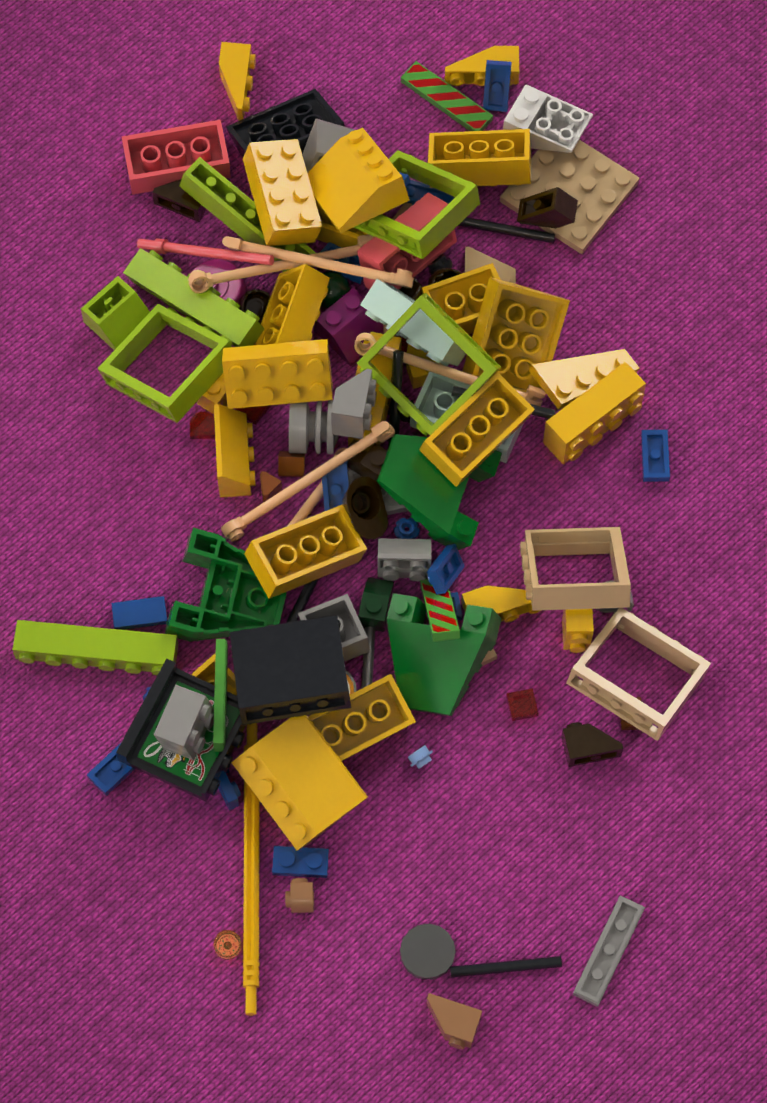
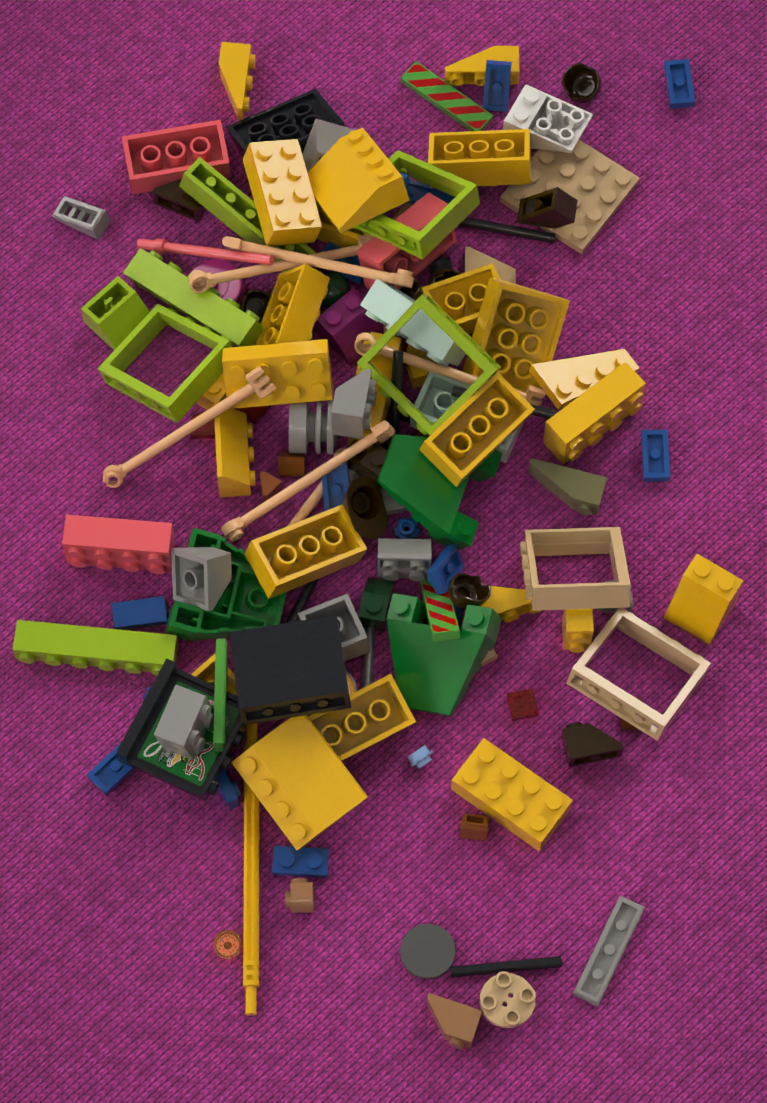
none -> light grey slope [52,196,111,239]
none -> coral brick [62,514,176,574]
none -> light nougat hinge [103,367,276,488]
none -> light grey slope [171,547,232,611]
none -> dark brown hair [448,573,491,611]
none -> yellow brick [451,738,573,852]
none -> dark orange slope [459,813,489,841]
none -> tan plate [480,971,536,1028]
none -> olive slope [528,458,607,515]
none -> dark brown hair [562,63,602,103]
none -> blue plate [663,59,695,109]
none -> yellow slope [664,554,744,645]

